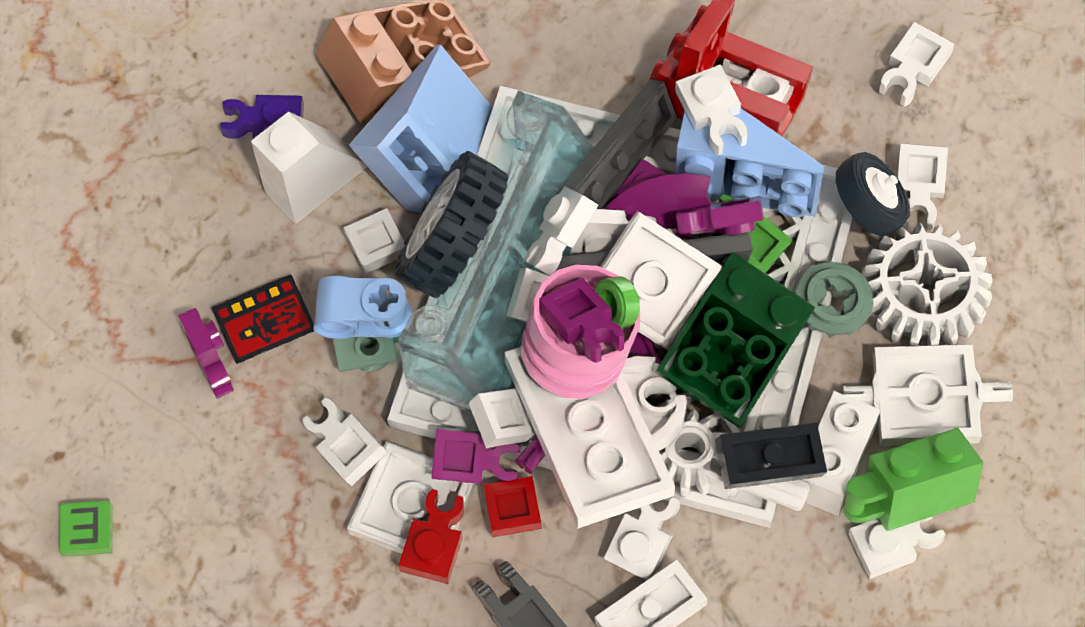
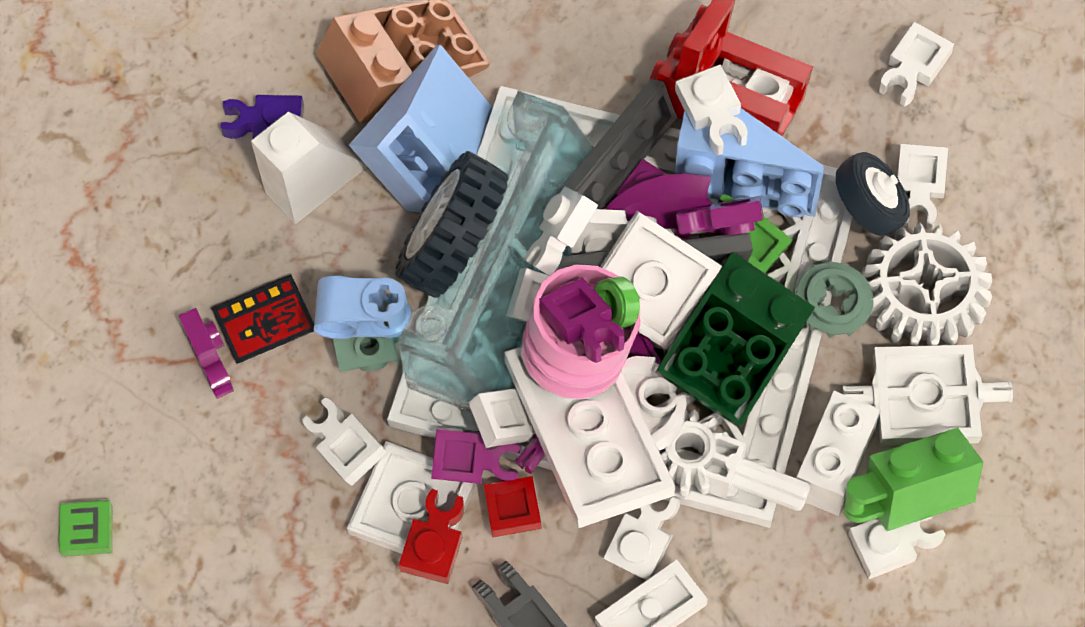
white plate [344,208,405,274] -> none
black plate [715,423,827,489] -> none

